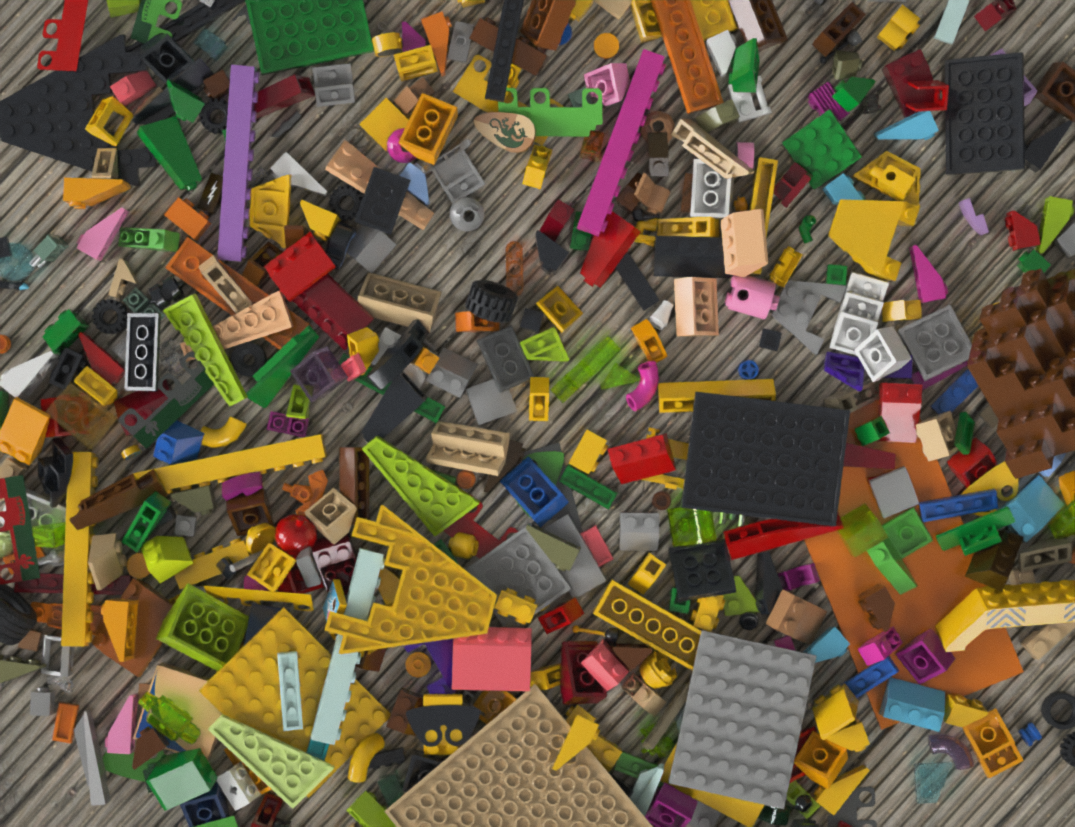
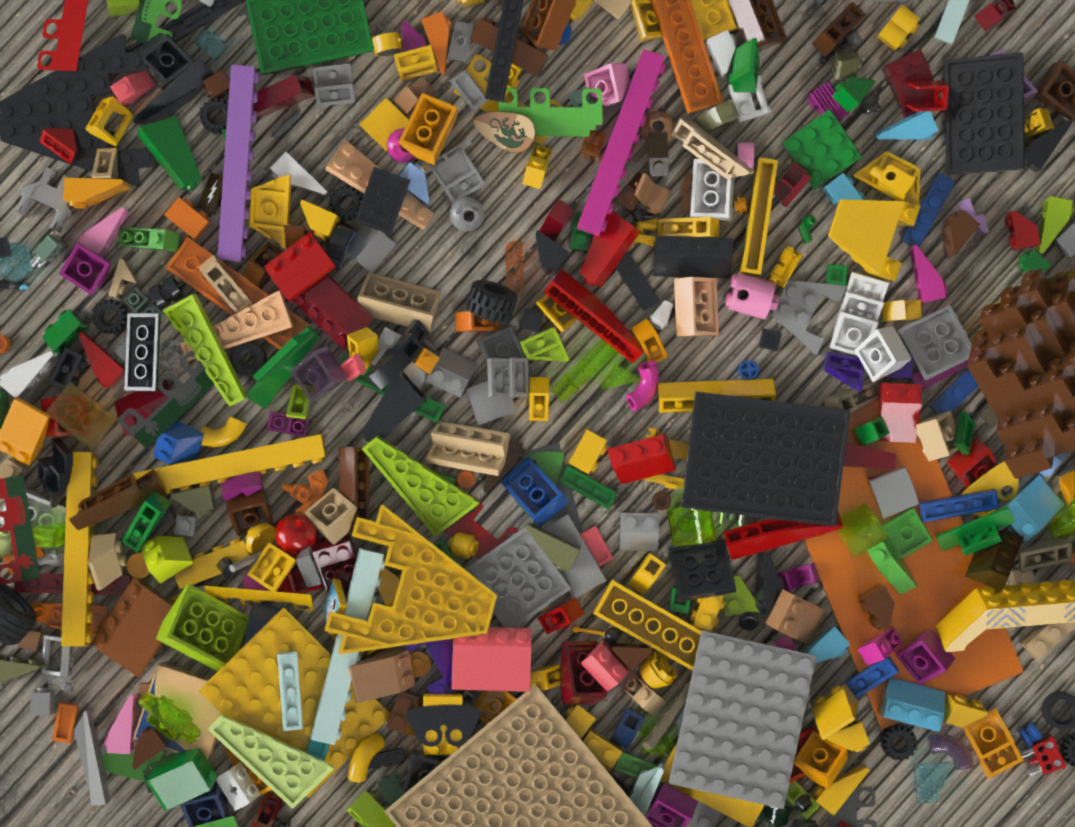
yellow tile [74,366,117,406] -> none
light orange slope [101,598,139,662] -> none
yellow tile [121,445,142,461] -> none
green slope [166,79,205,123] -> none
yellow brick [494,588,538,625] -> none
yellow slope [552,714,600,771] -> none
light orange piece [594,33,619,59] -> none
light nougat slope [721,209,769,277] -> none
none -> light grey connector [15,167,73,233]
none -> red slope [40,128,77,164]
none -> magenta slope [59,242,111,295]
none -> medium nougat slope [348,647,416,703]
none -> light grey tile [450,69,488,112]
none -> light grey slope [487,358,529,397]
none -> red slope [544,269,644,363]
none -> dark blue slope [609,706,645,749]
none -> black tyre [880,724,918,761]
none -> blue plate [901,173,955,248]
none -> reddish brown slope [942,210,980,258]
none -> red piece [1020,734,1066,776]
none -> yellow slope [1024,108,1054,138]

